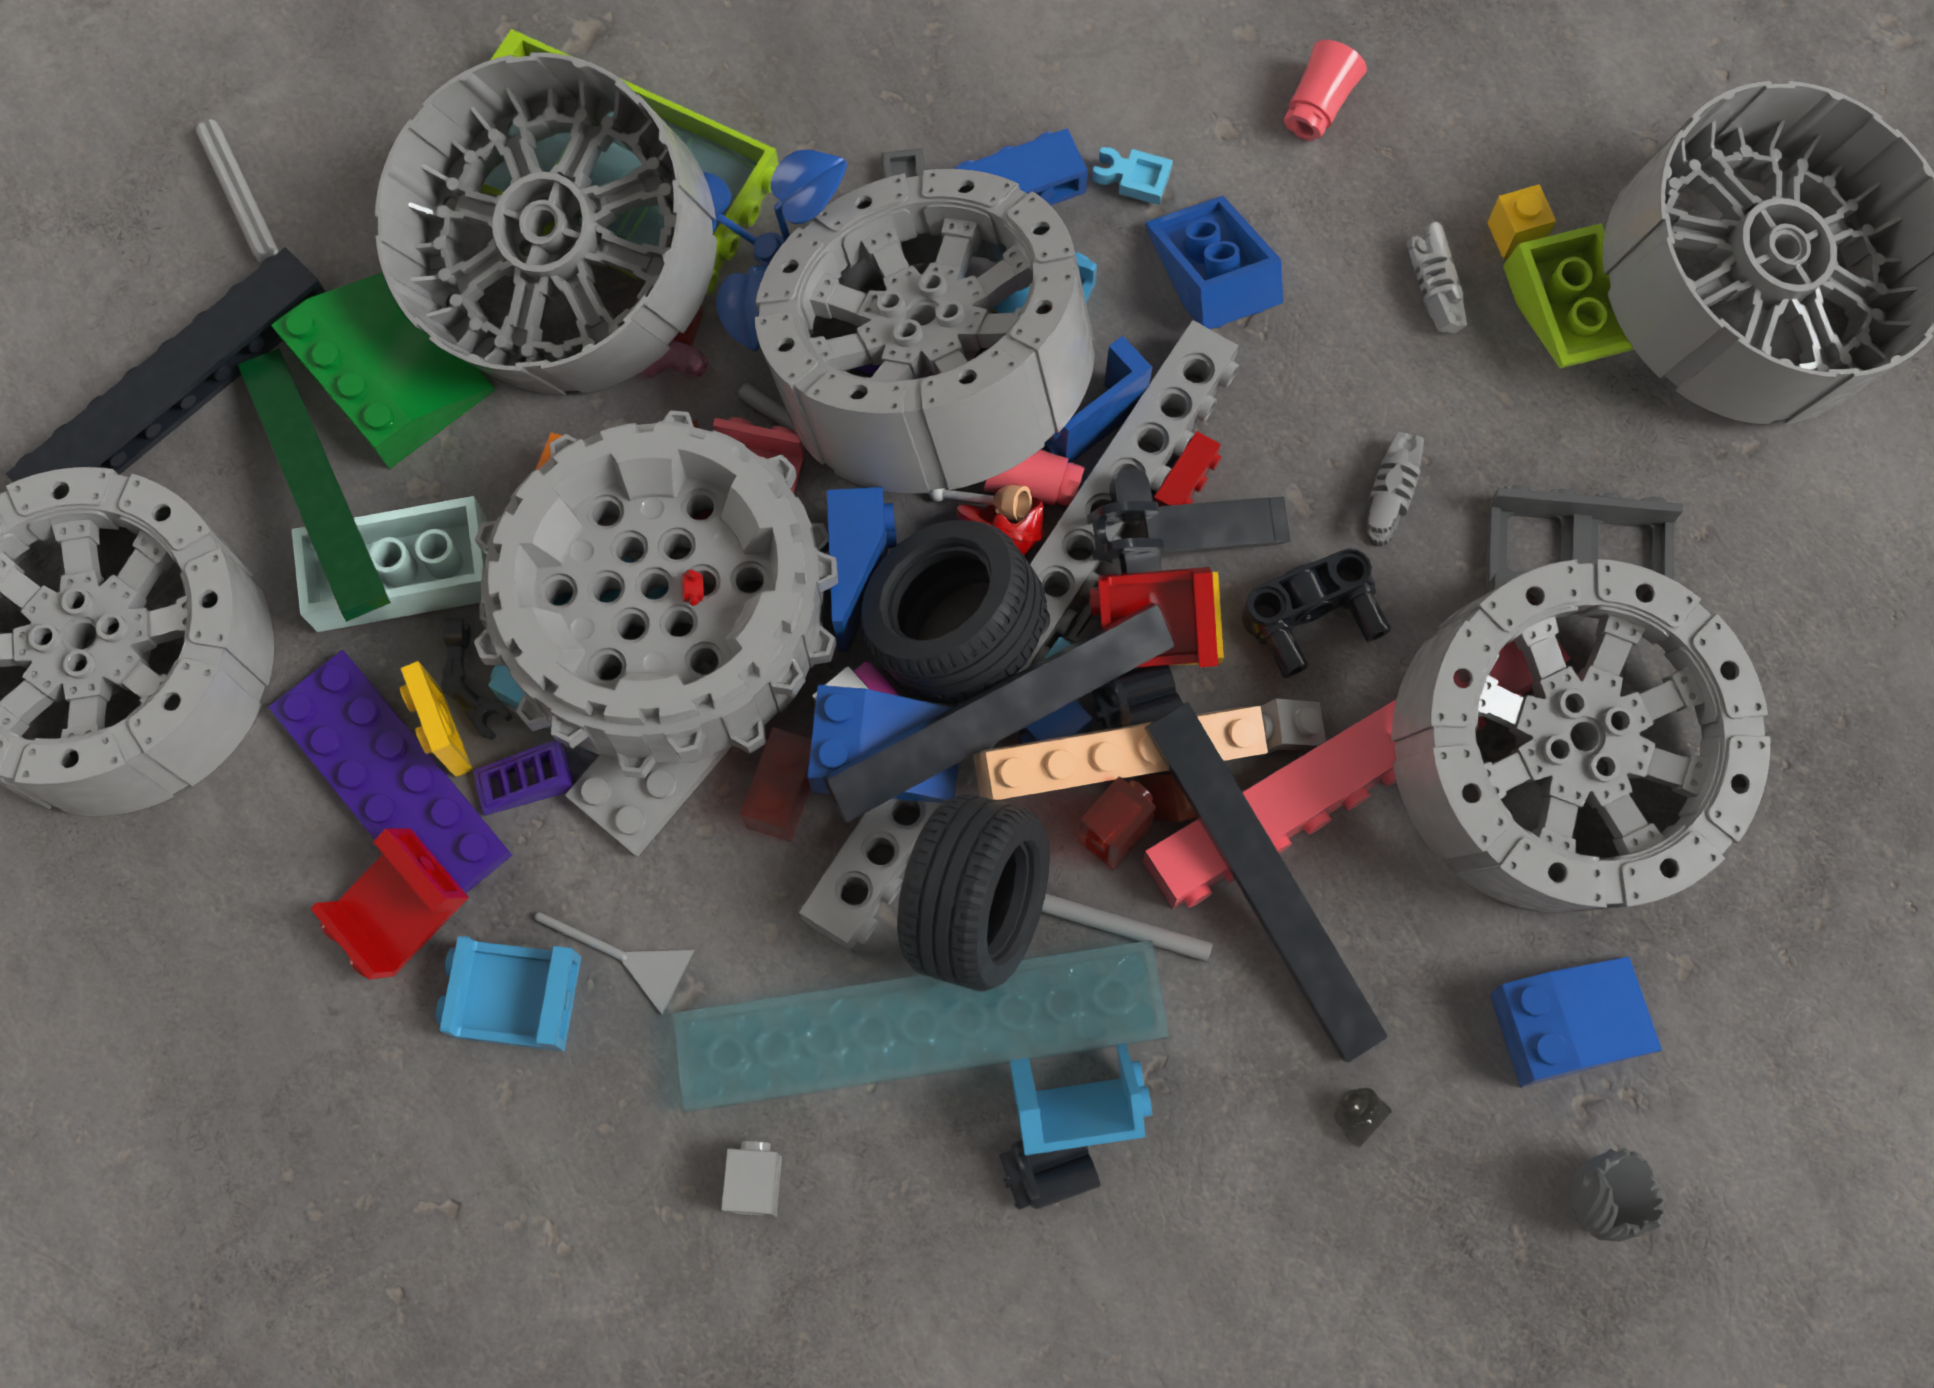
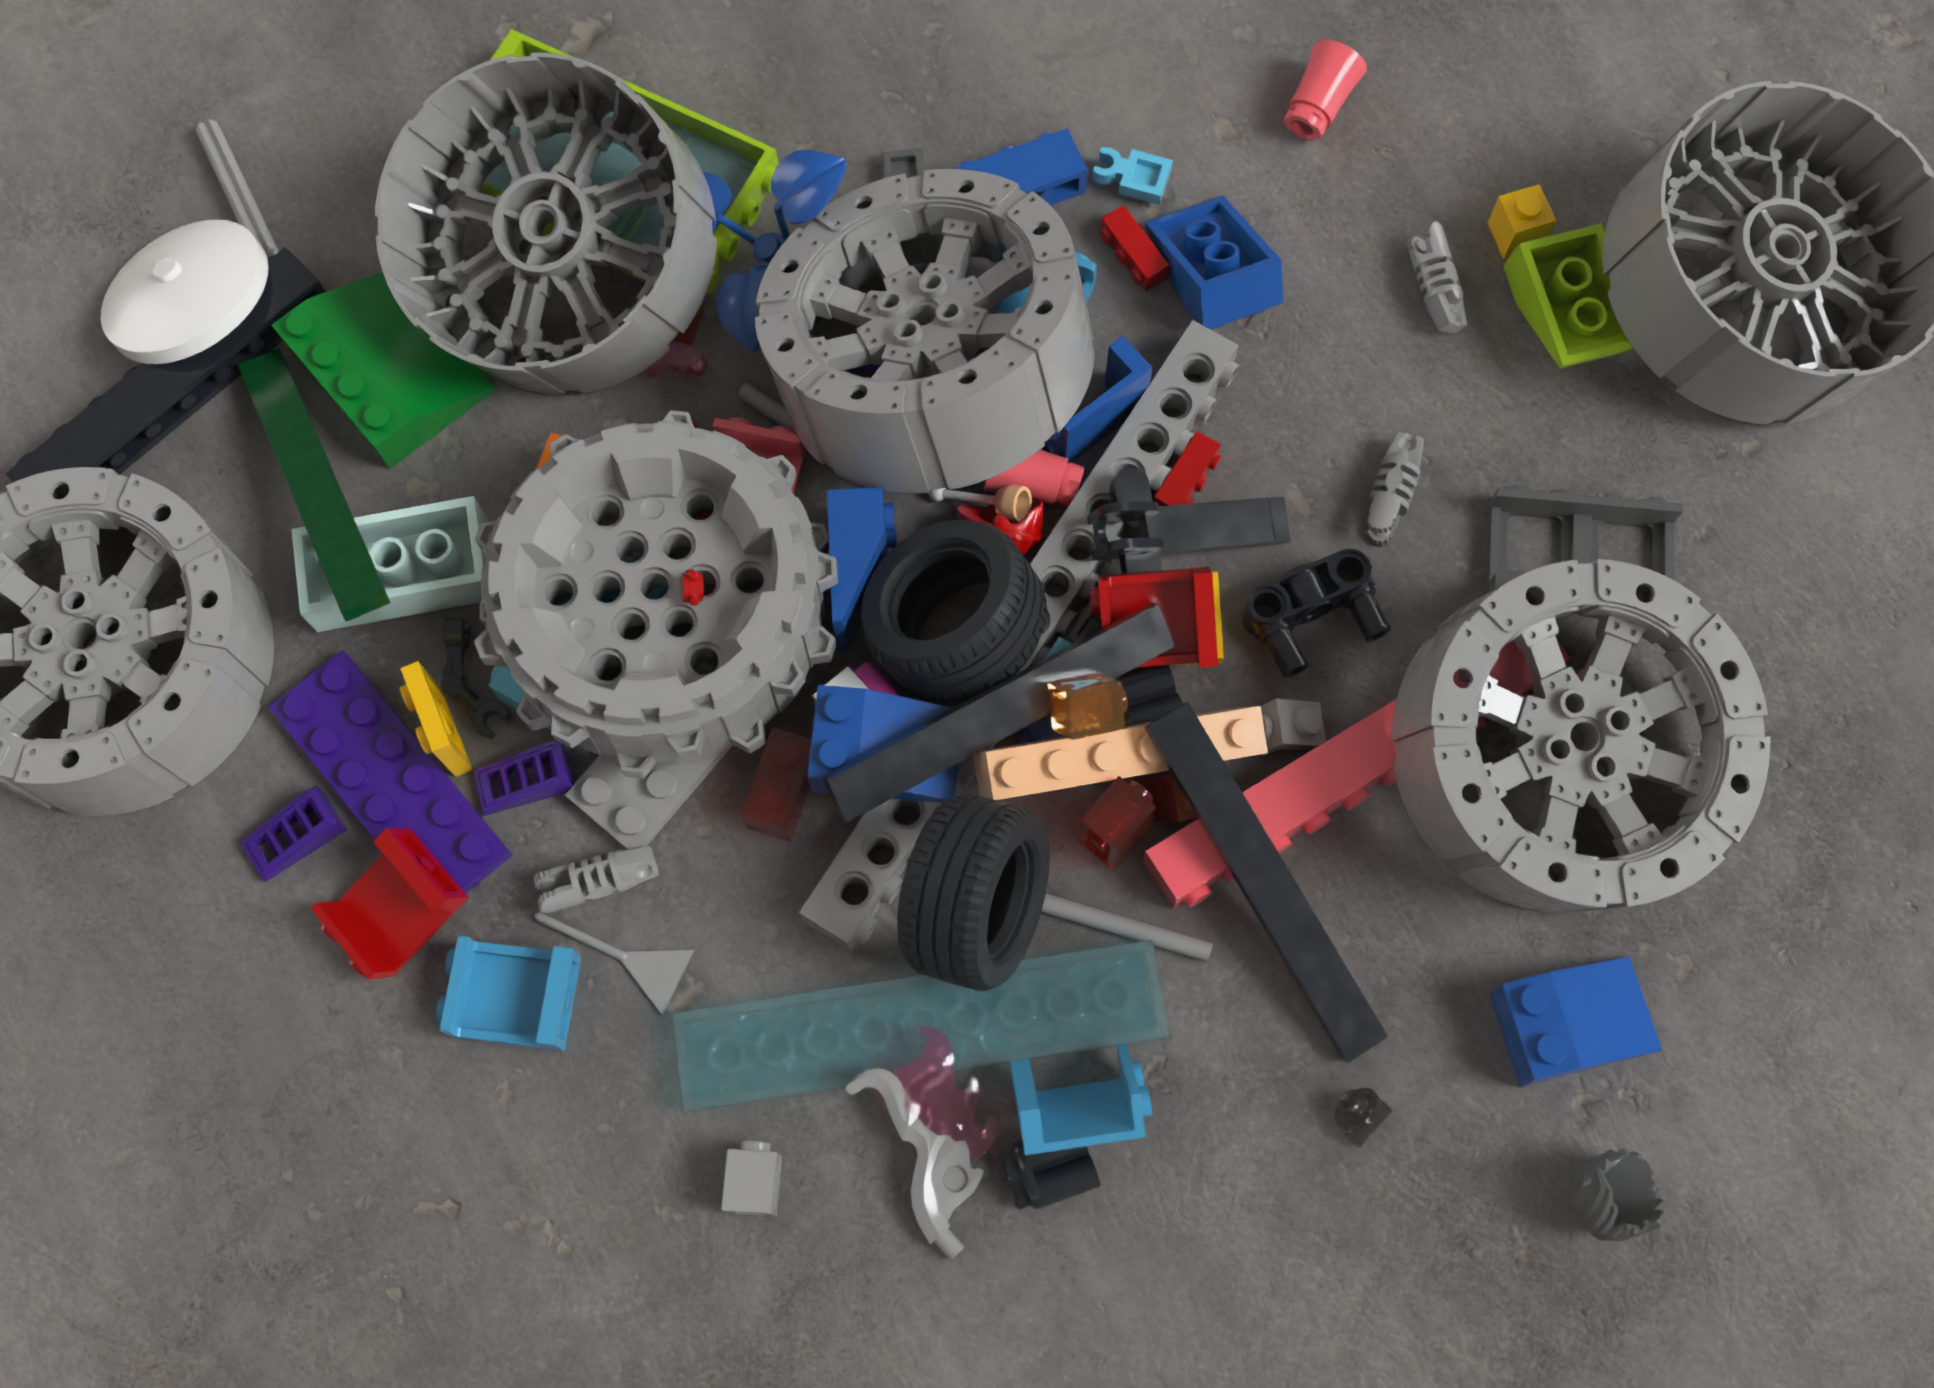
none -> white dish [101,220,268,364]
none -> dark purple slope [240,785,347,882]
none -> light grey hinge [533,846,659,914]
none -> piece [846,1026,997,1260]
none -> clear orange brick [1048,673,1128,740]
none -> red piece [1099,205,1170,292]

